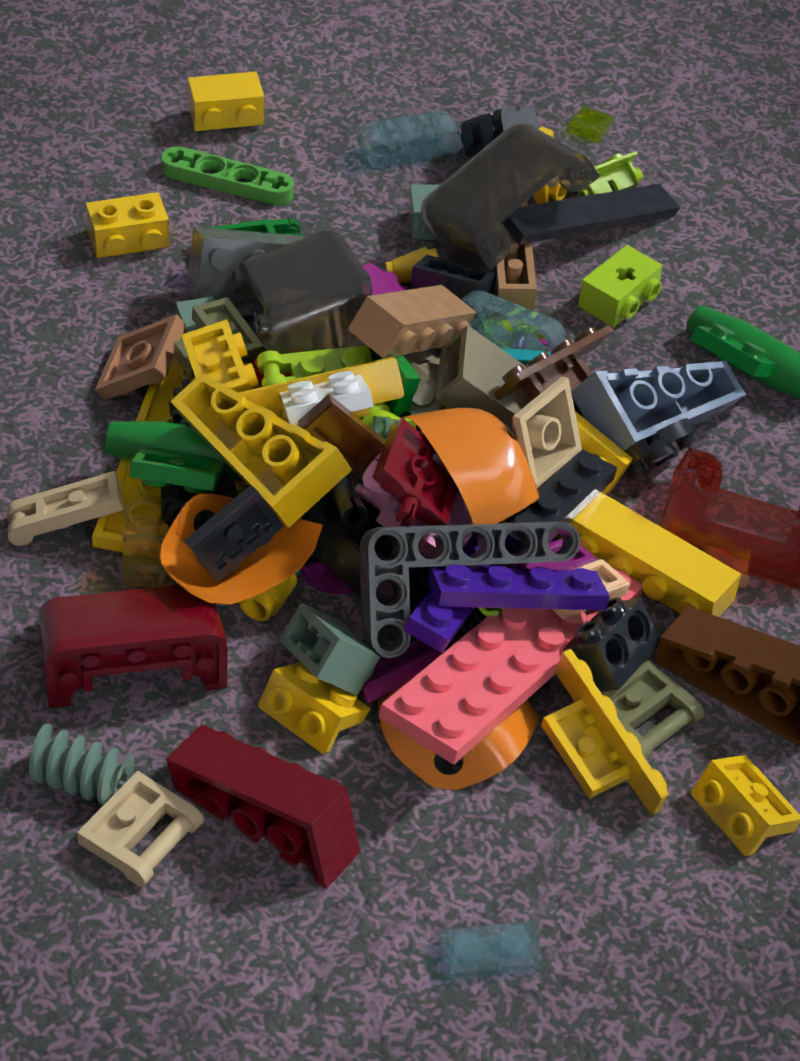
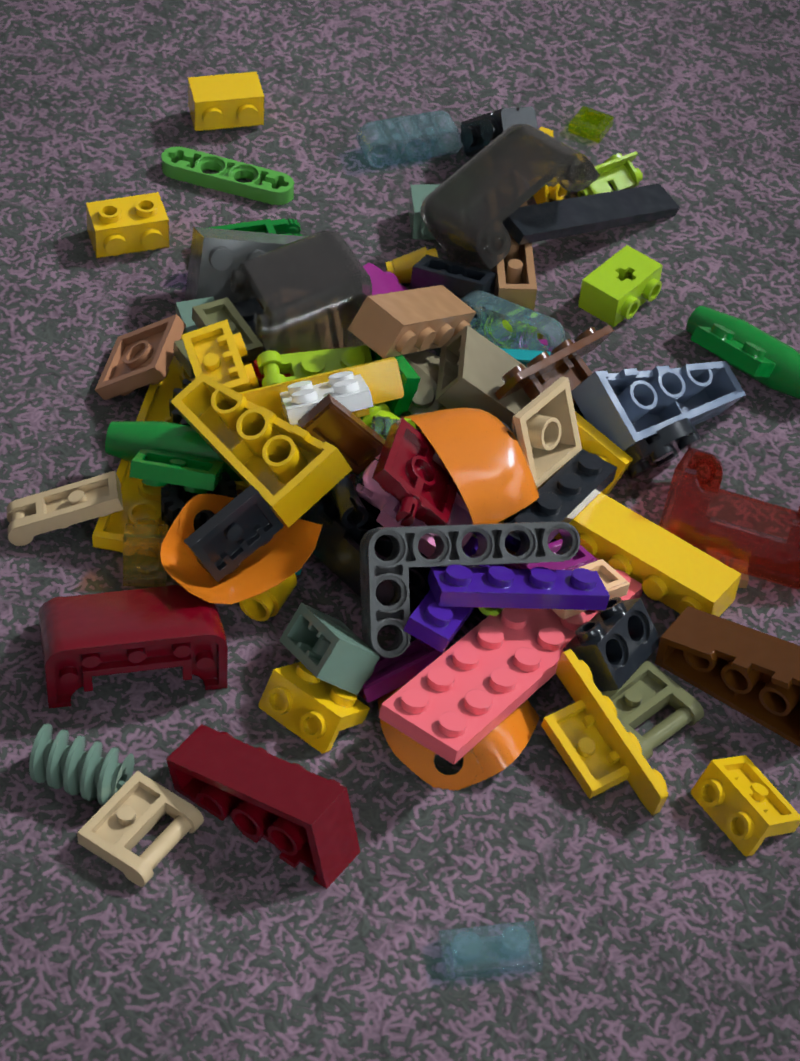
magenta tile [301,561,354,594] -> none

